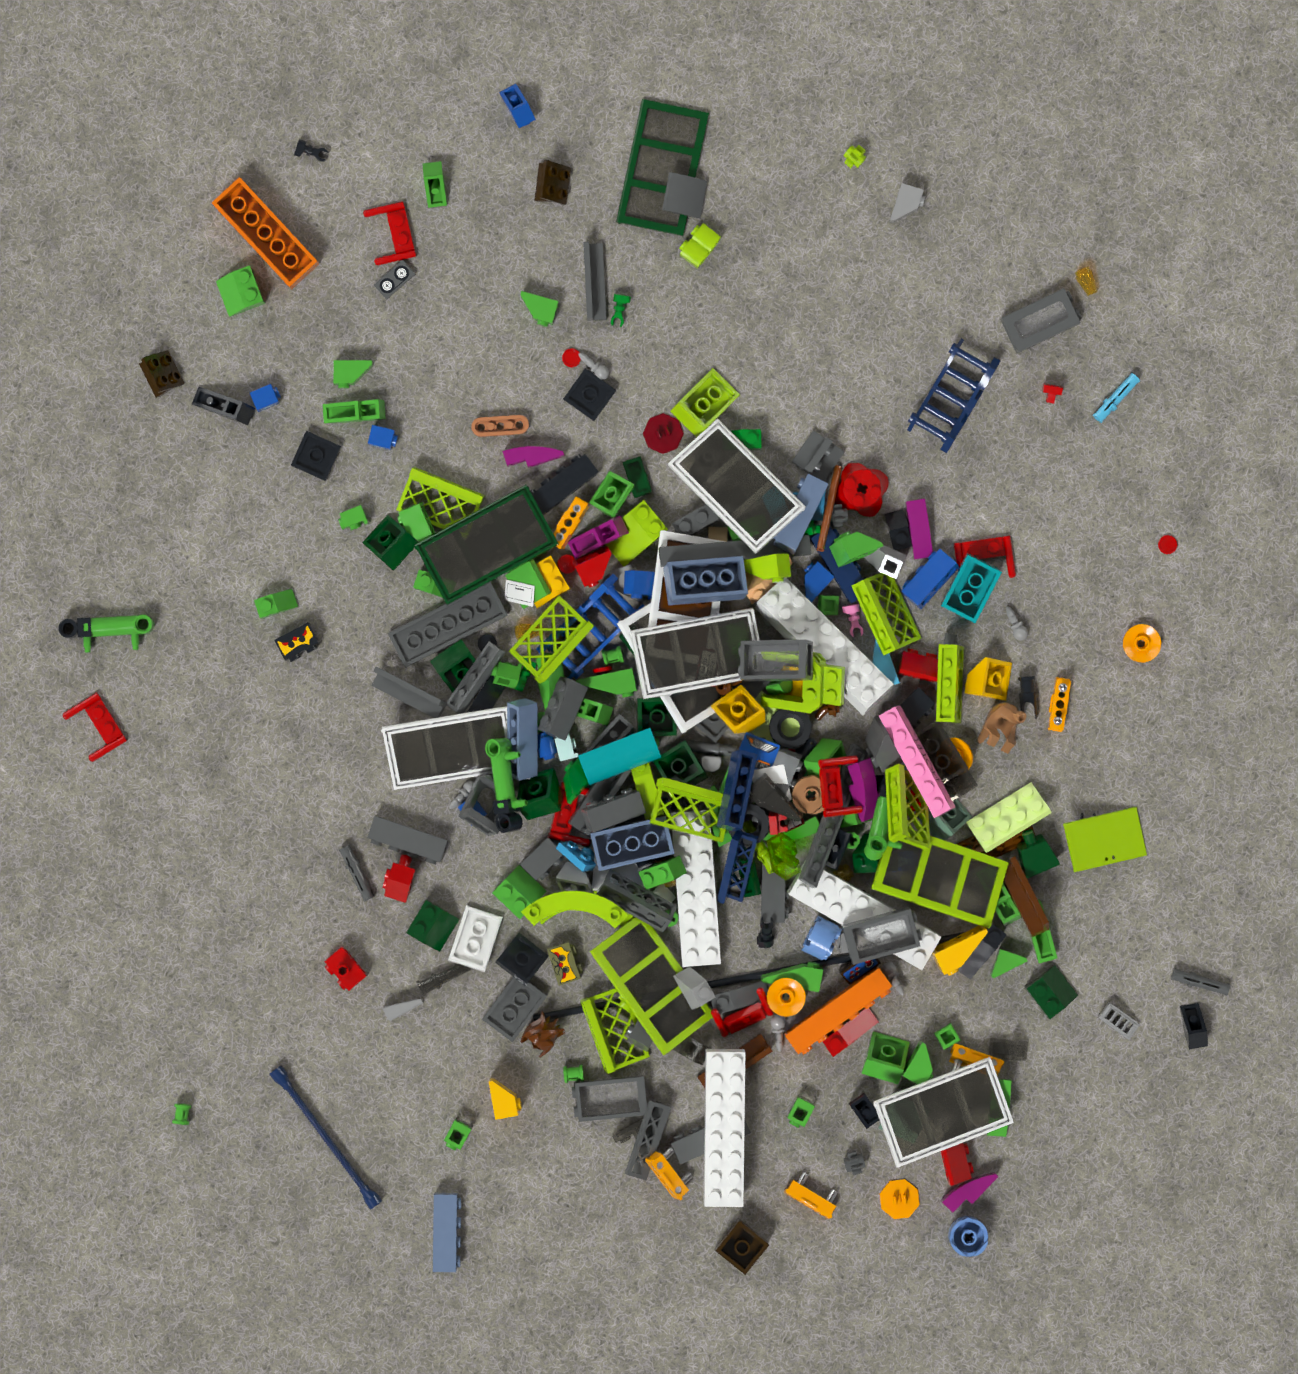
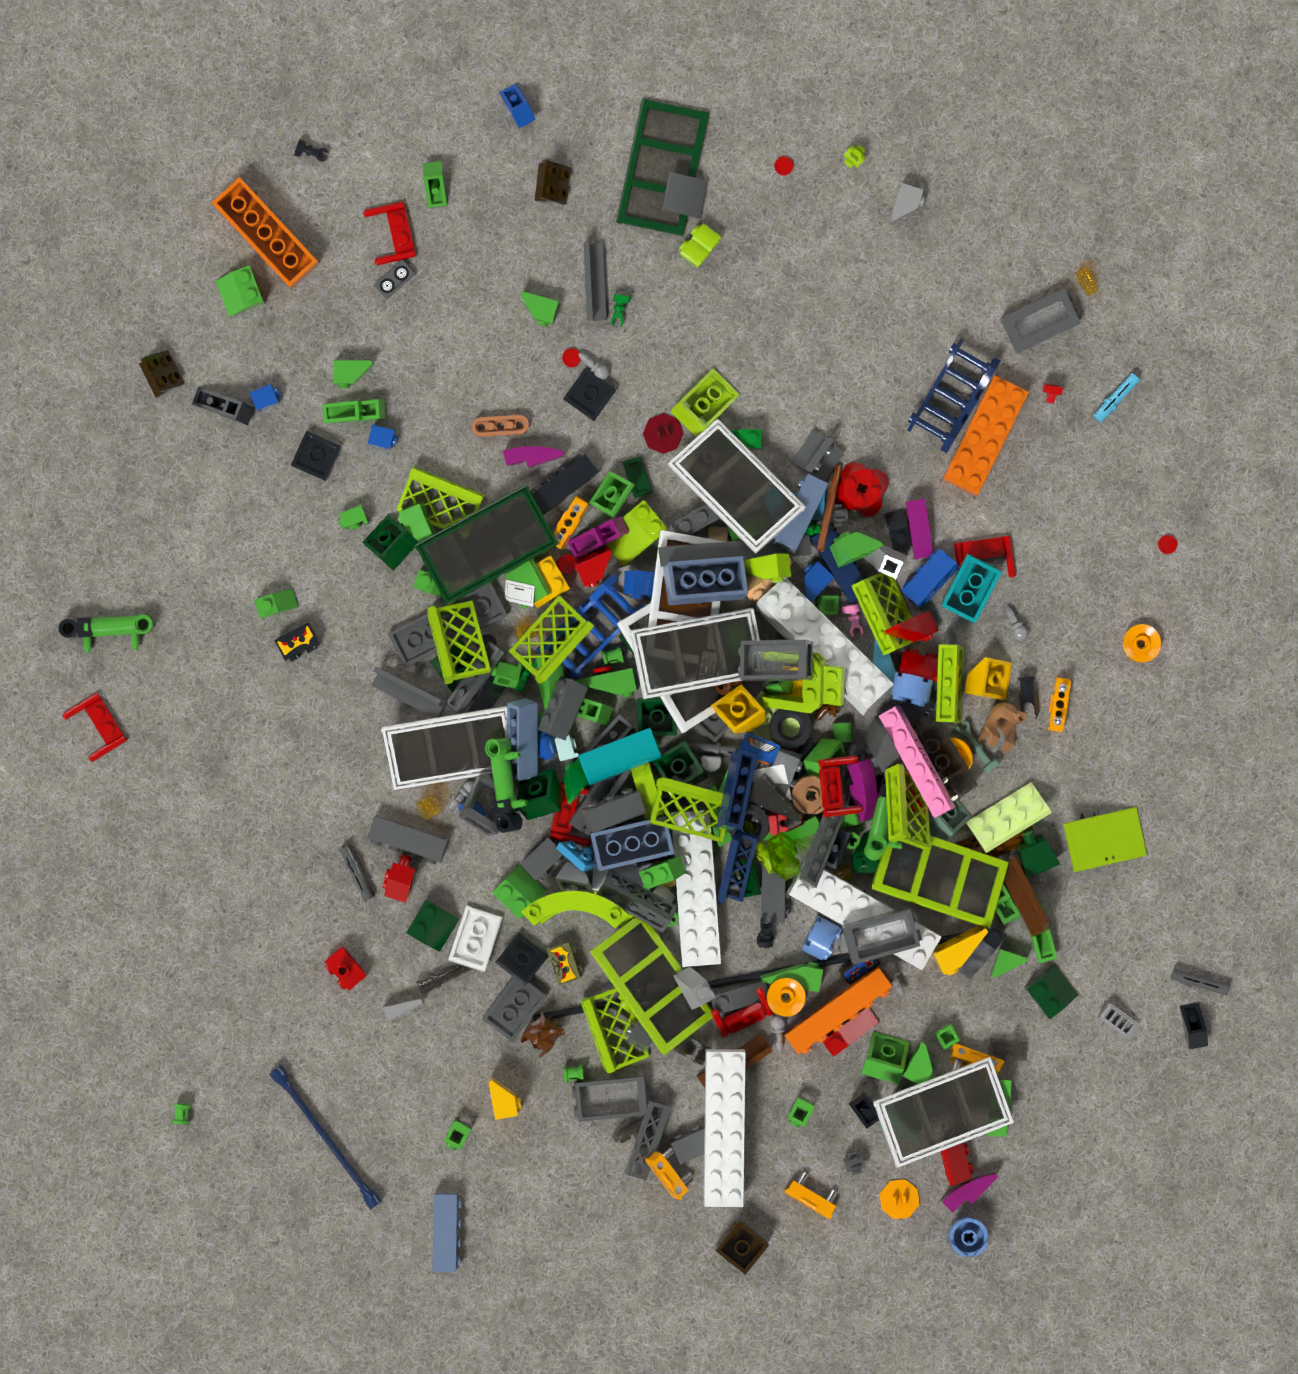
none -> clear yellow brick [415,795,442,821]
none -> lime fence [427,601,491,684]
none -> red piece [774,156,793,176]
none -> bright green brick [833,723,853,742]
none -> red slope [885,610,939,642]
none -> medium blue brick [890,672,933,707]
none -> orange brick [942,375,1029,497]
none -> sand green piece [956,721,1000,774]

